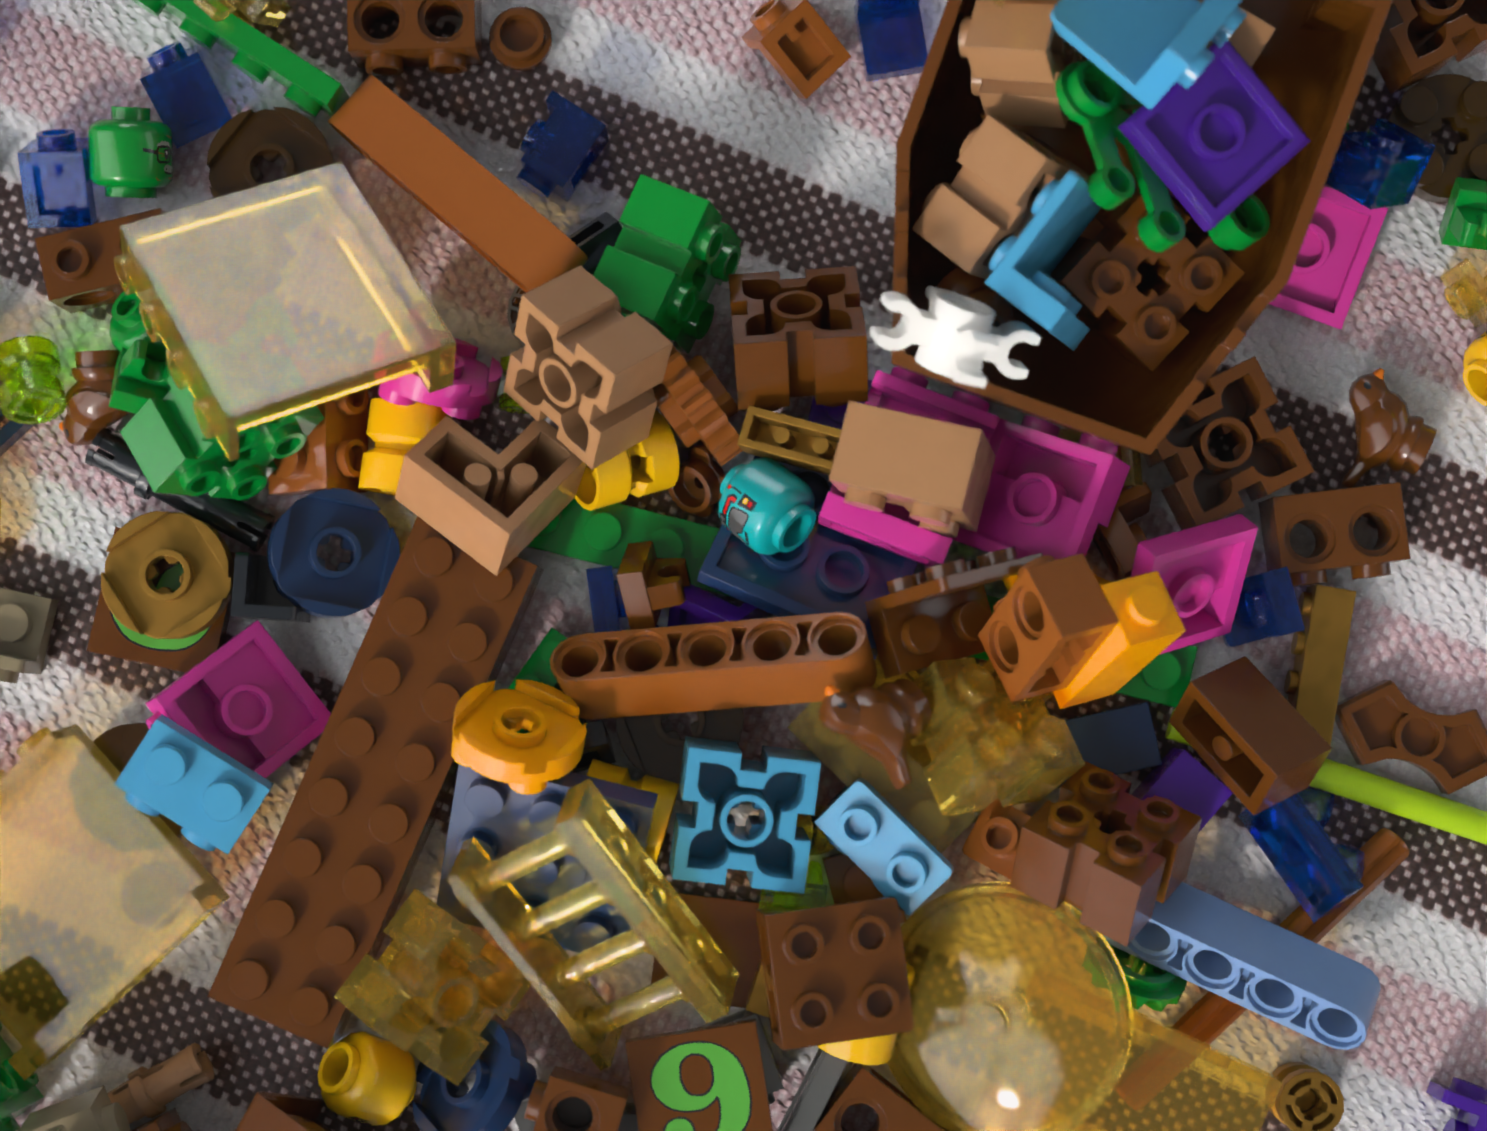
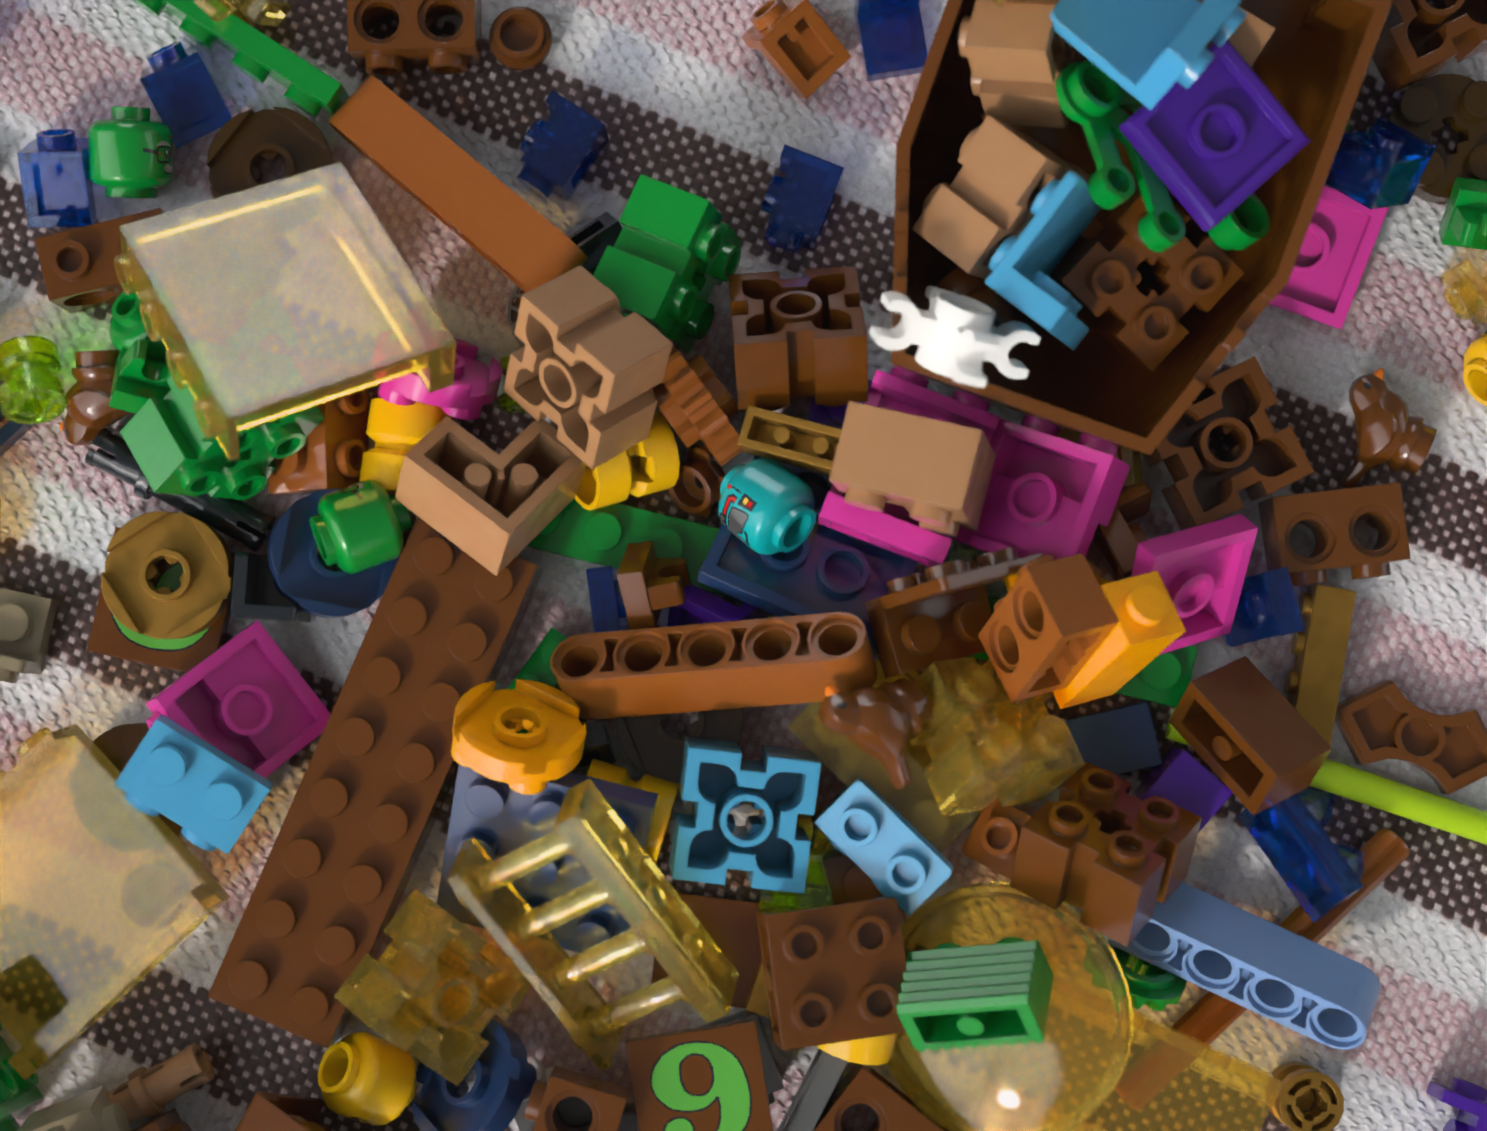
none -> green head [309,480,412,574]
none -> clear blue brick [761,144,844,252]
none -> green brick [896,937,1054,1052]

